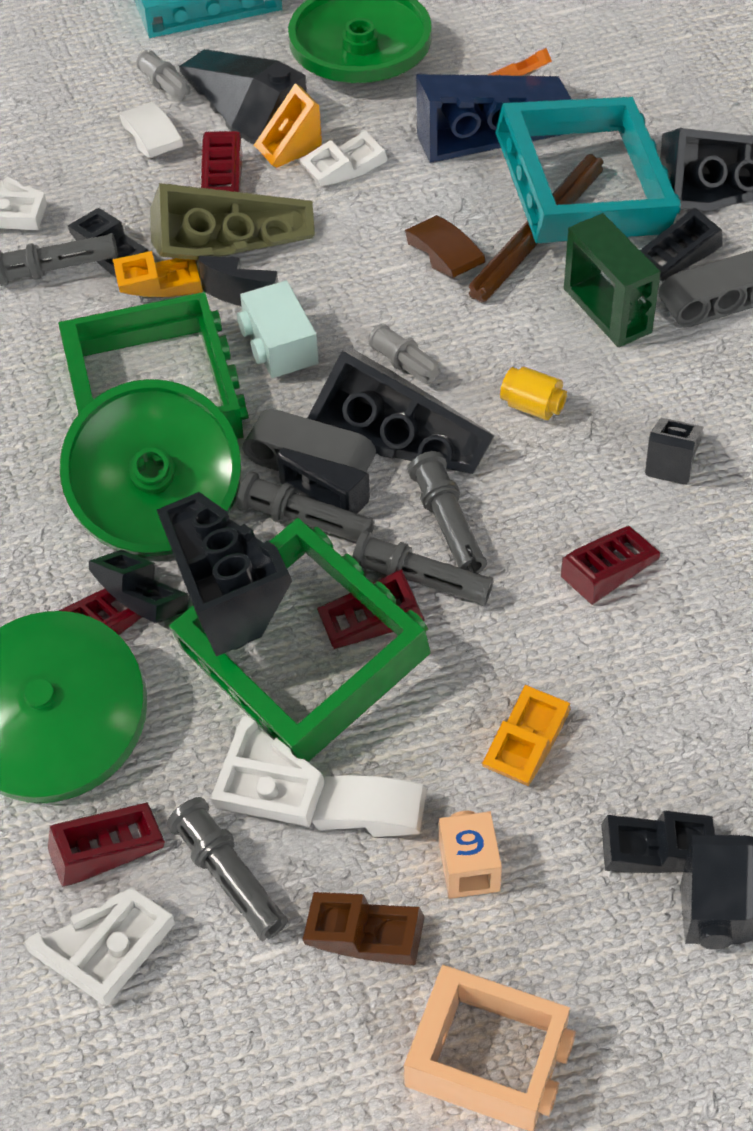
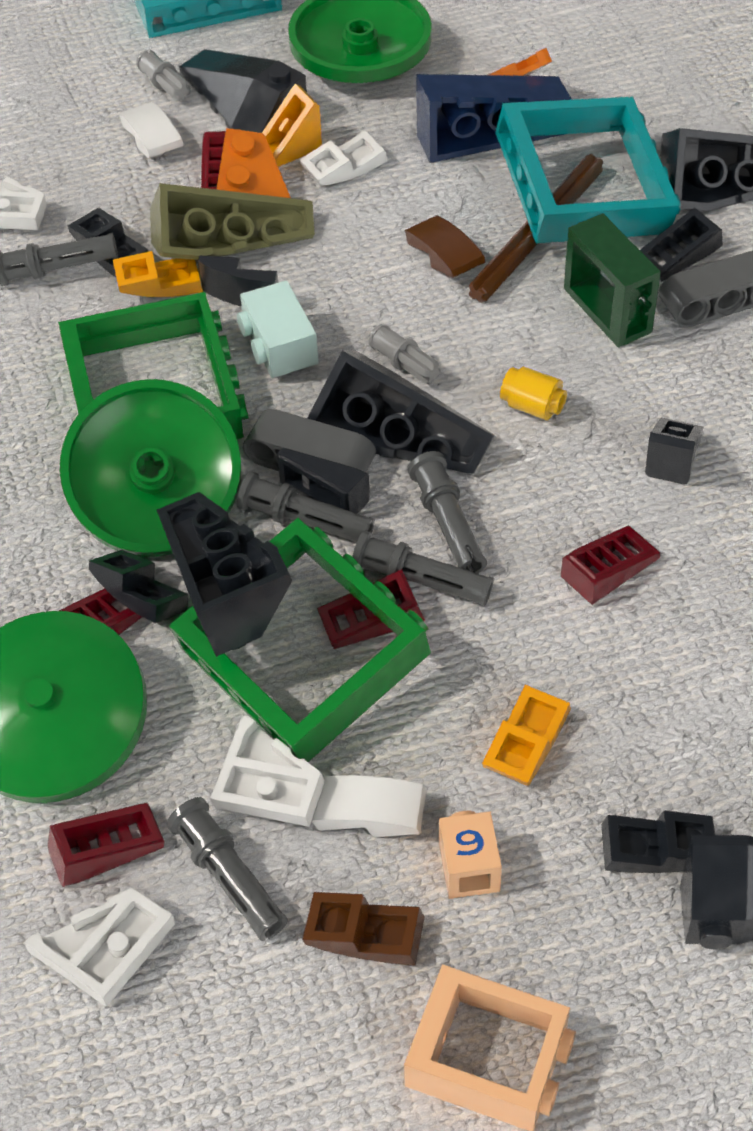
none -> orange wing [217,128,291,198]

